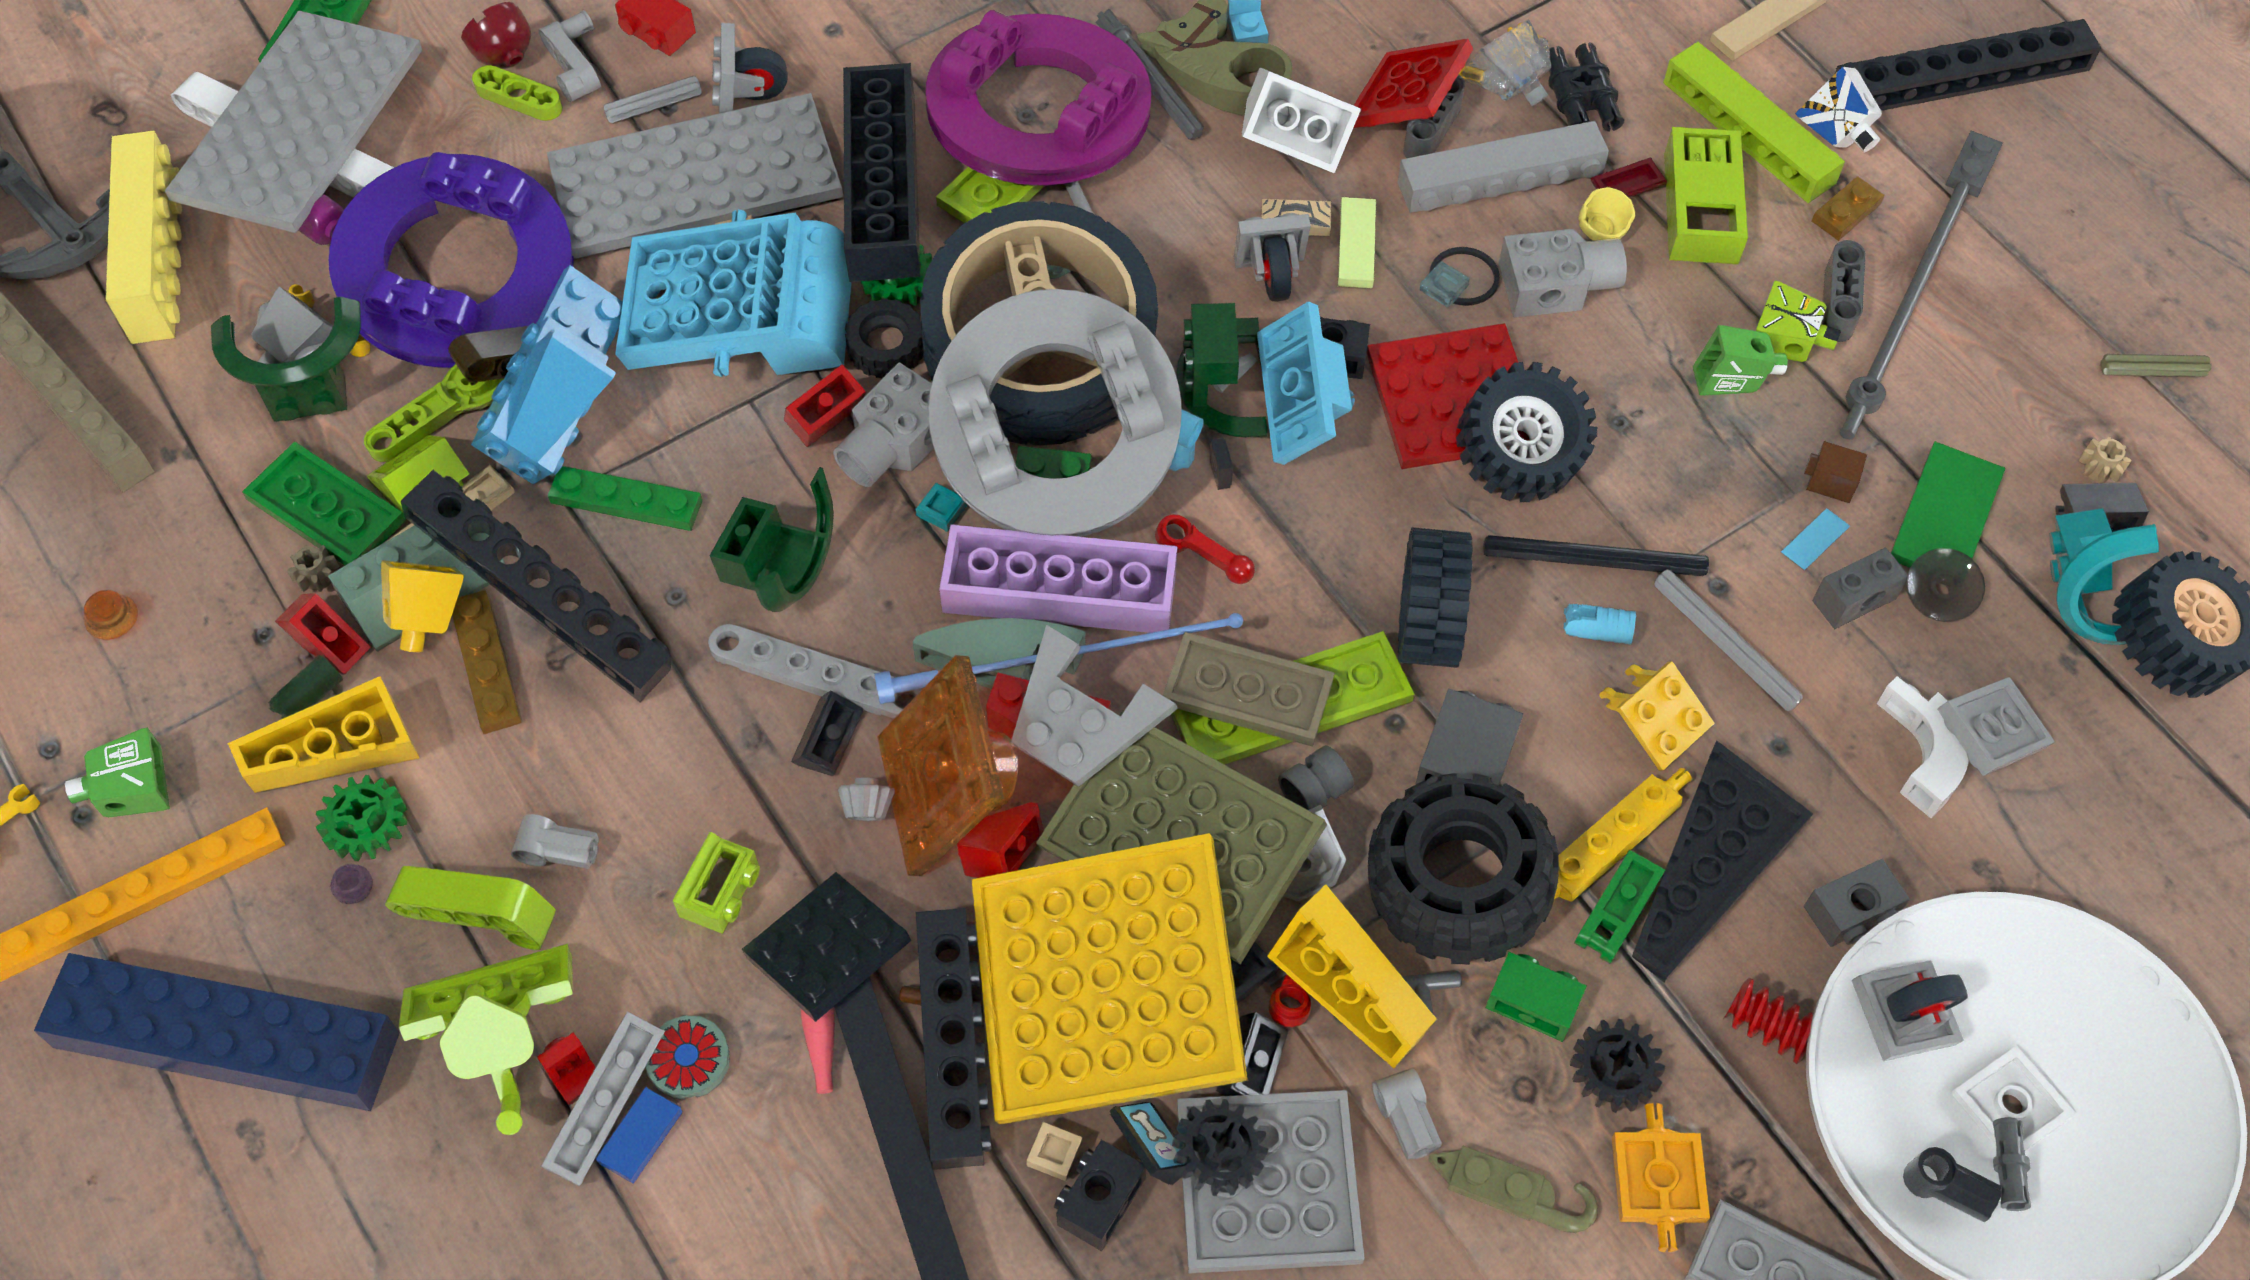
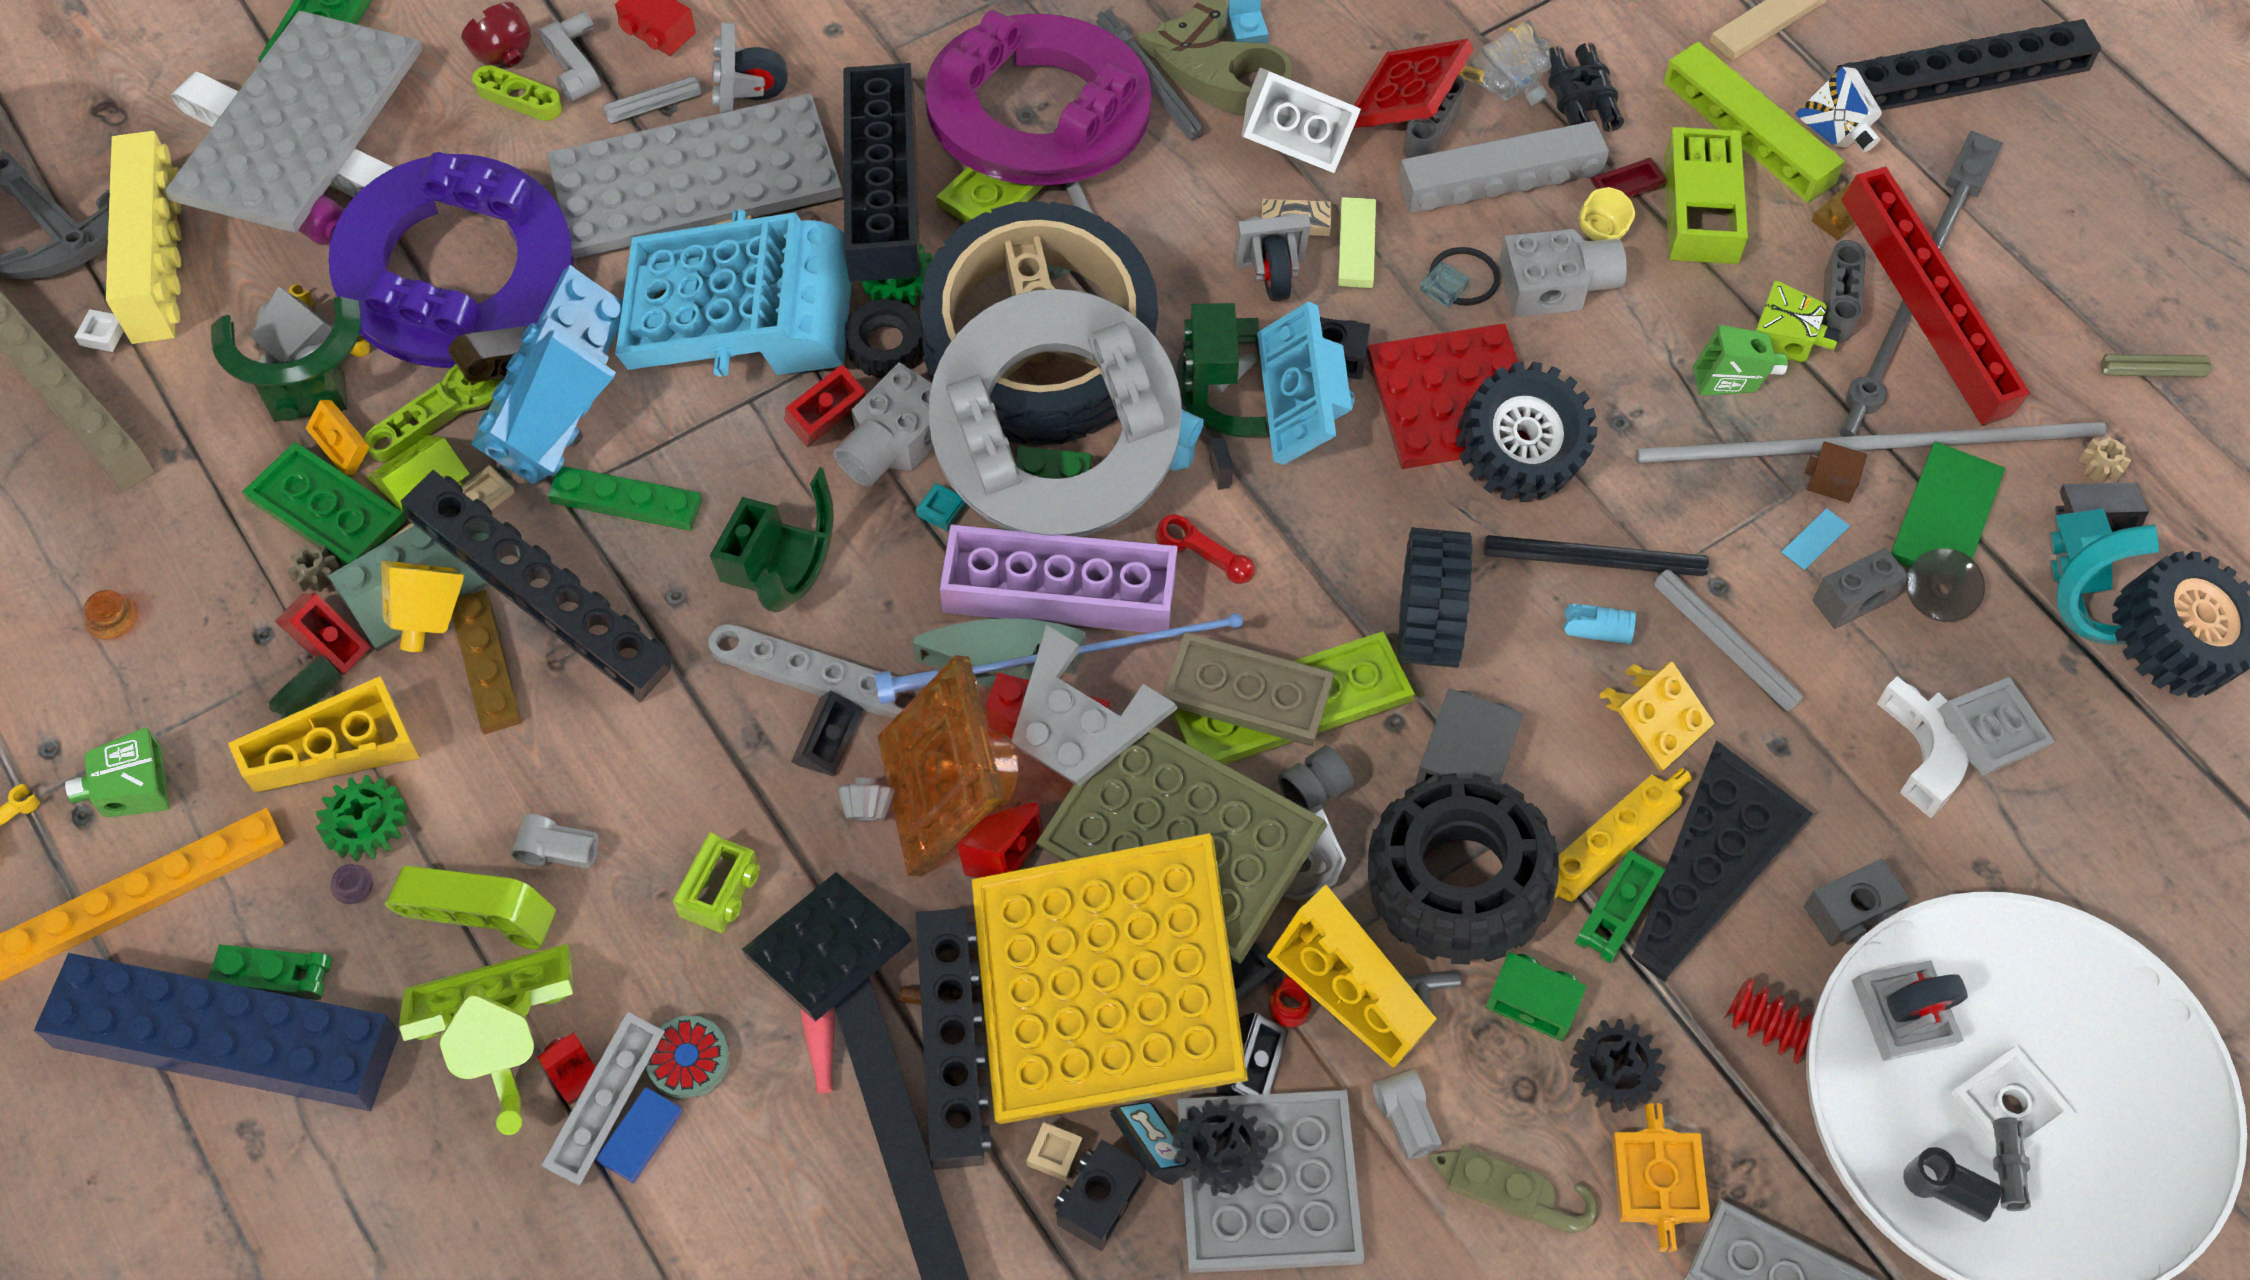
none -> white plate [74,309,124,352]
none -> green plate [208,944,333,1000]
none -> light orange plate [305,400,370,475]
none -> light grey piece [1636,422,2107,463]
none -> red brick [1841,166,2030,426]

